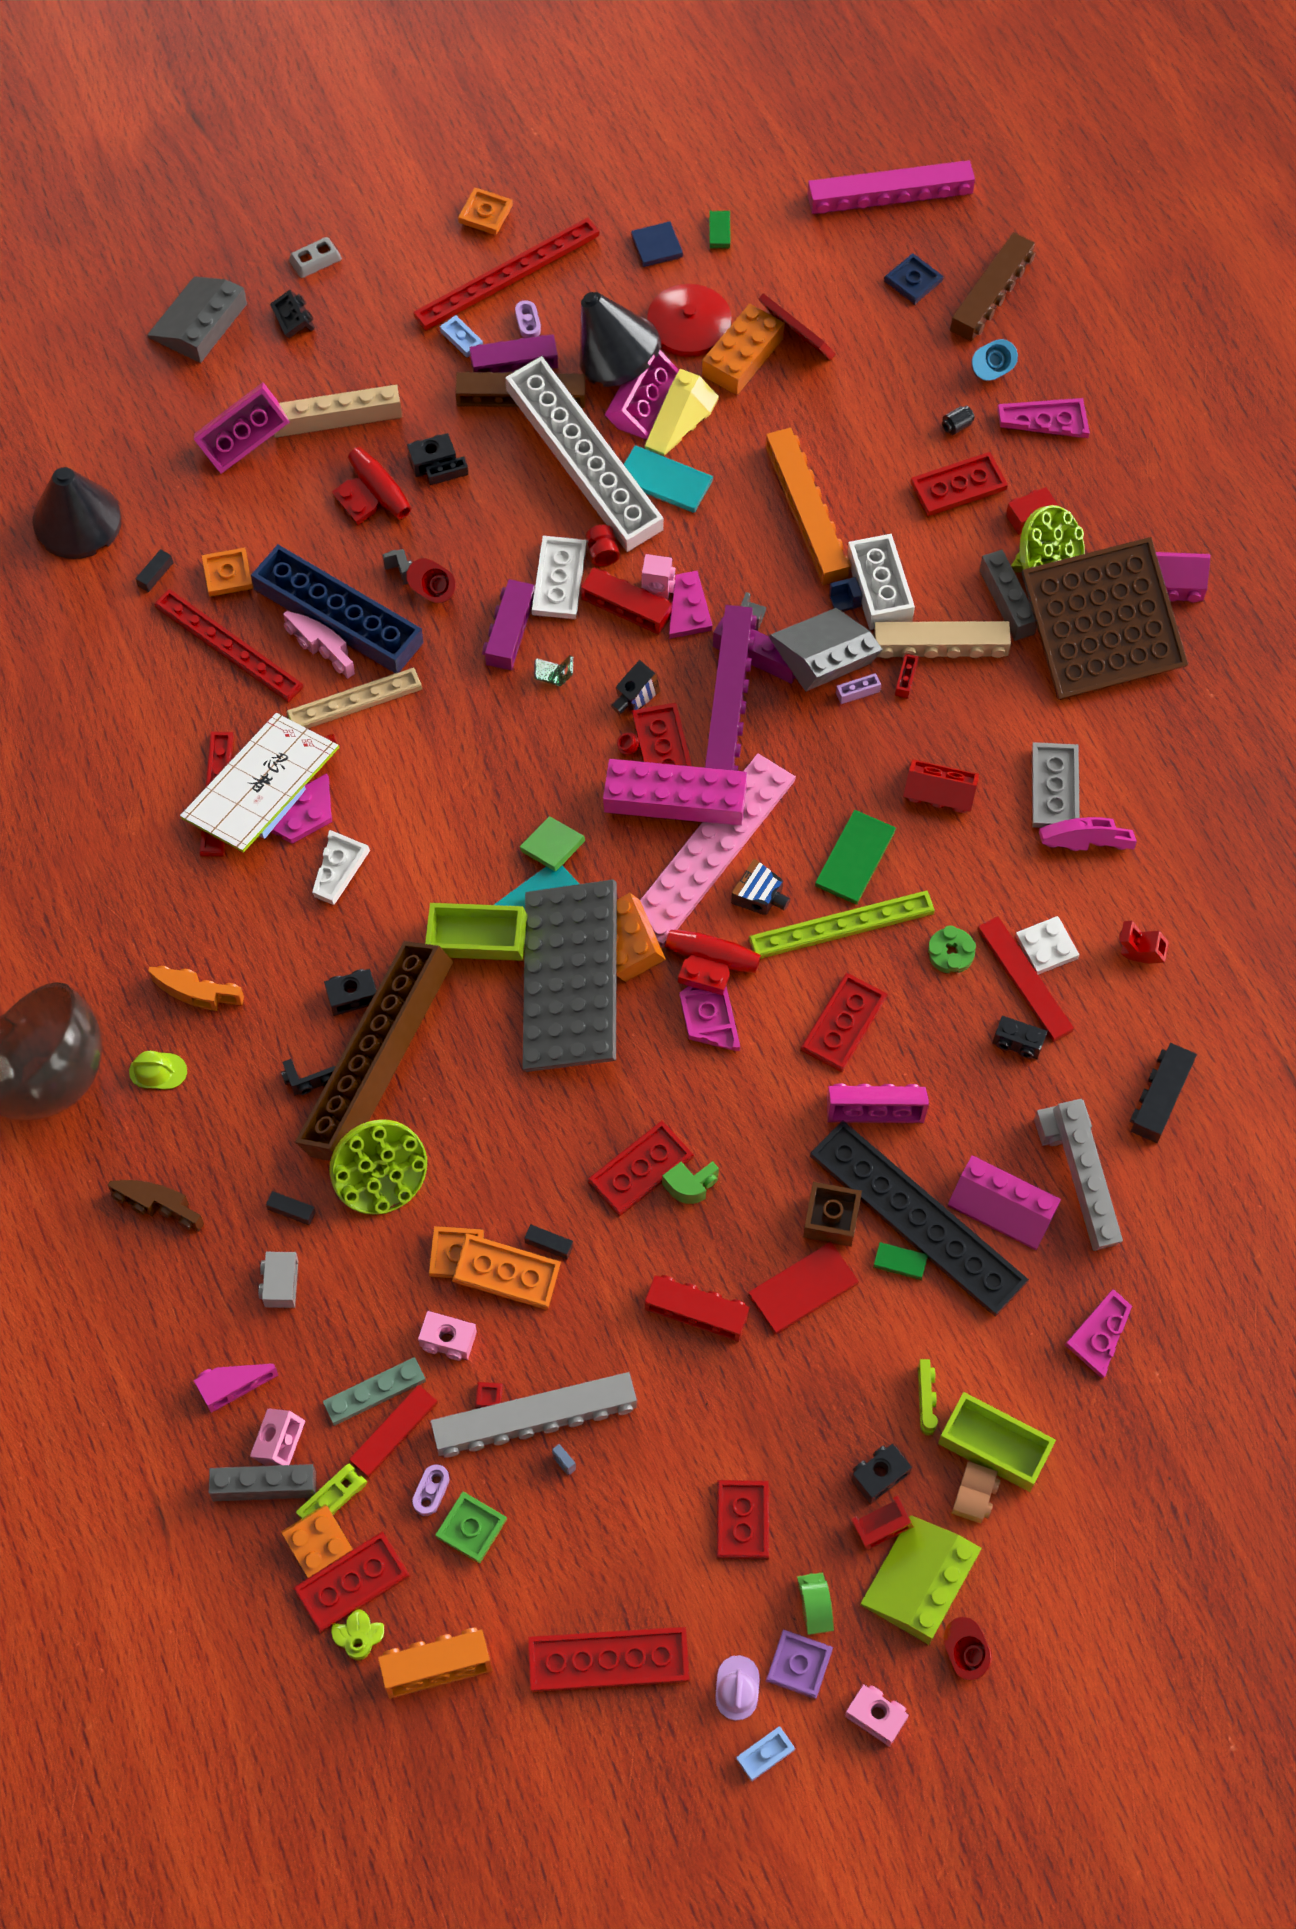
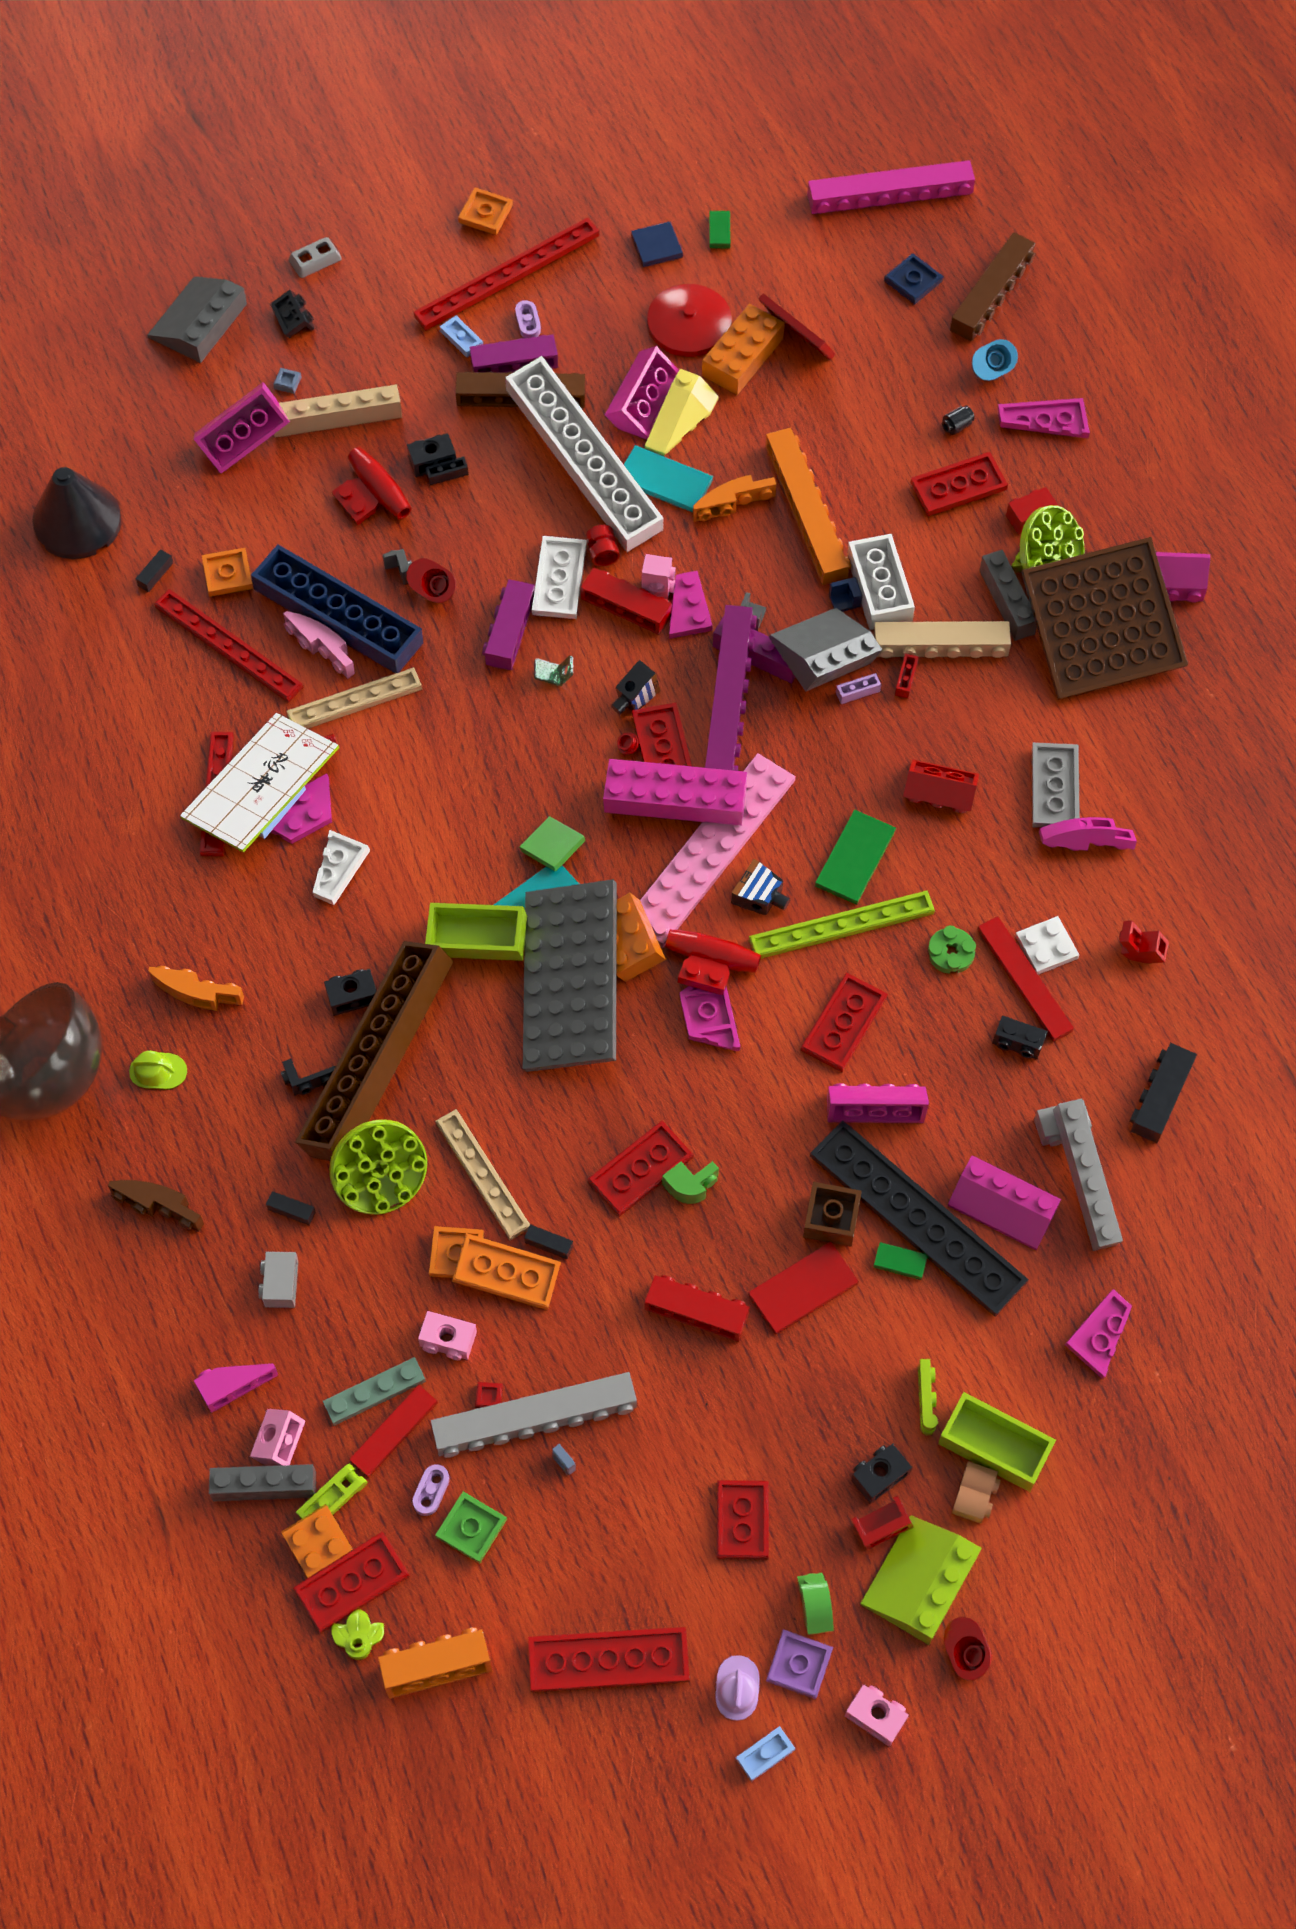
black cone [580,292,661,387] -> none
none -> sand blue tile [273,368,301,394]
none -> tan tile [436,1109,530,1240]
none -> orange slope [693,475,776,522]

